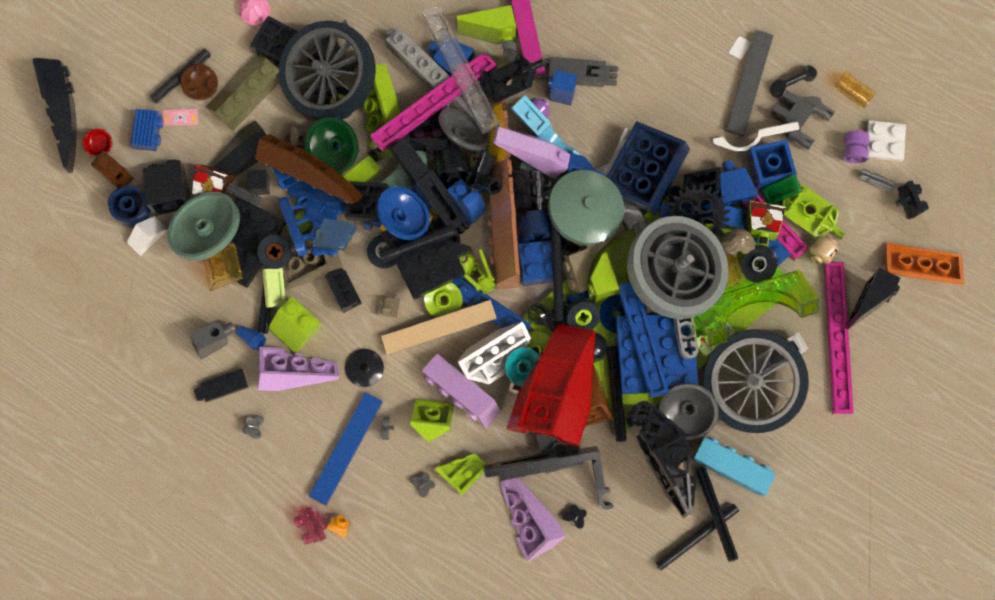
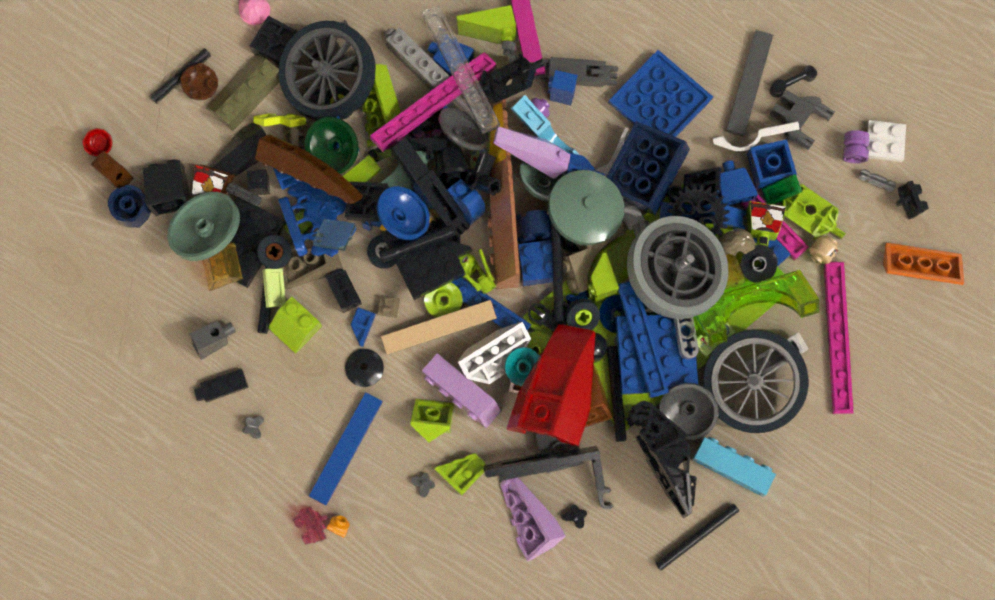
black wedge [32,58,77,173] -> none
white slope [127,216,168,256] -> none
blue brick [130,109,164,151] -> none
bright pink sticker [163,109,198,126] -> none
blue cone [237,326,266,350] -> none
lavender wedge [258,347,339,391] -> none
dark grey piece [382,417,394,440] -> none
black plate [512,168,545,210] -> none
black axle [696,467,738,562] -> none
white sticker [729,36,751,60] -> none
clear yellow brick [834,72,876,109] -> none
black slope [845,267,900,330] -> none
none -> neon yellow tile [253,113,306,127]
none -> blue tile [351,307,376,347]
none -> blue plate [608,50,713,137]

